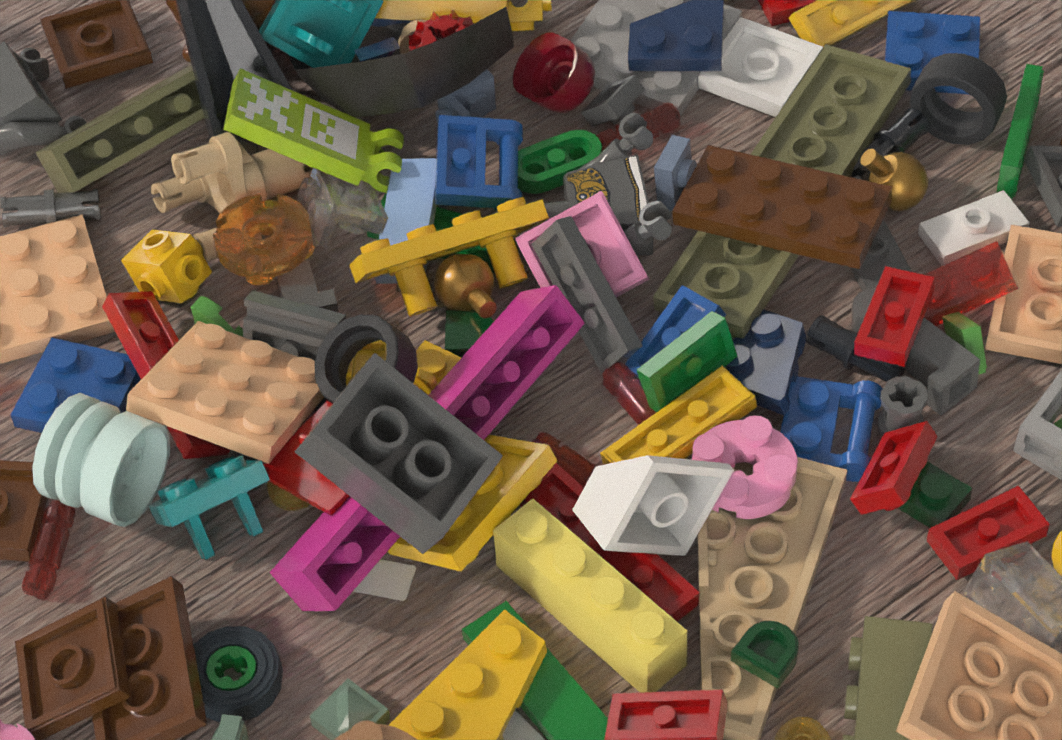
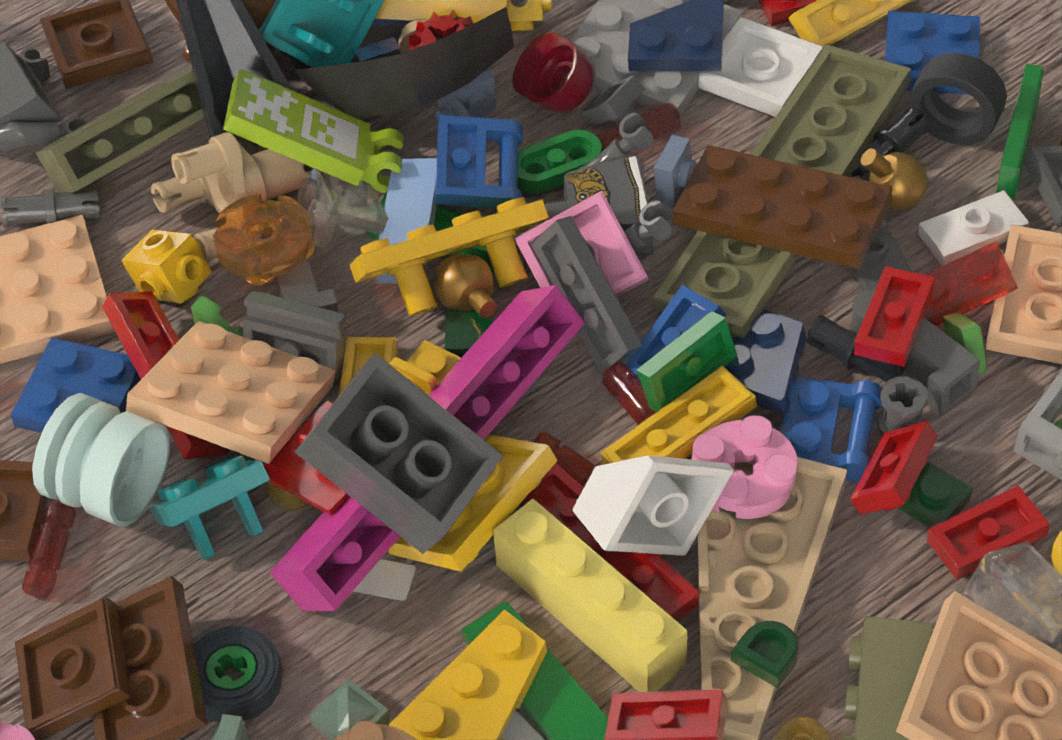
black tyre [314,314,418,403] -> none

